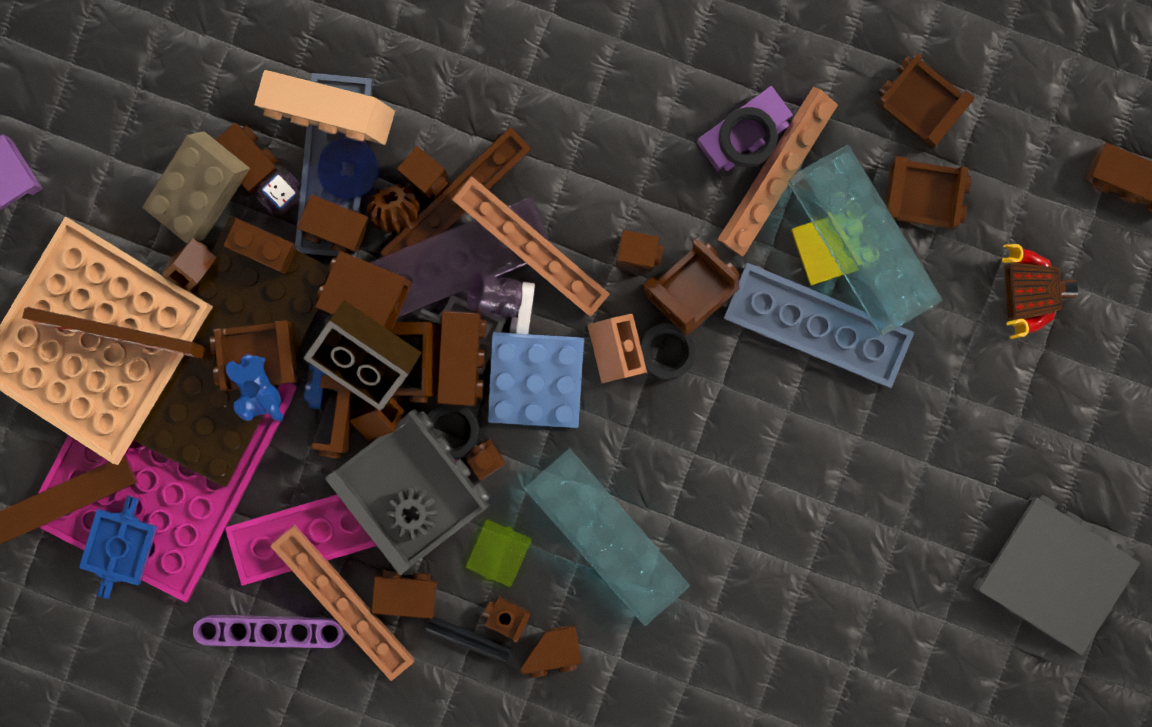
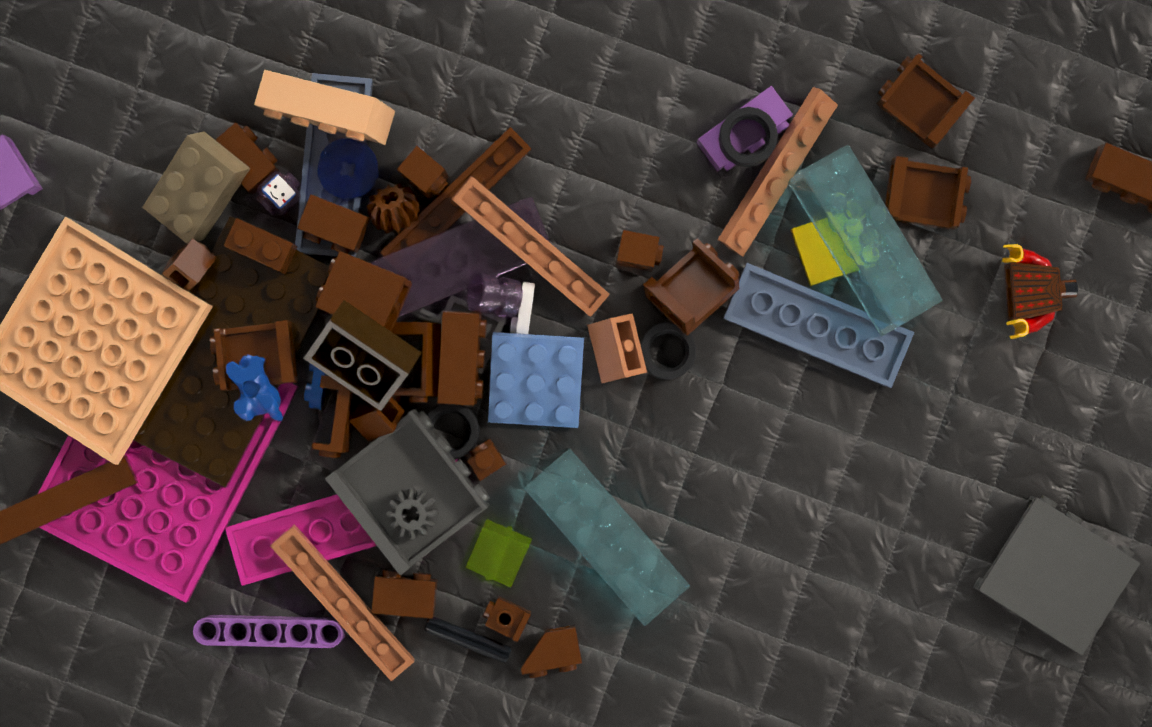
reddish brown tile [22,307,205,359] -> none
blue plate [79,495,158,599] -> none

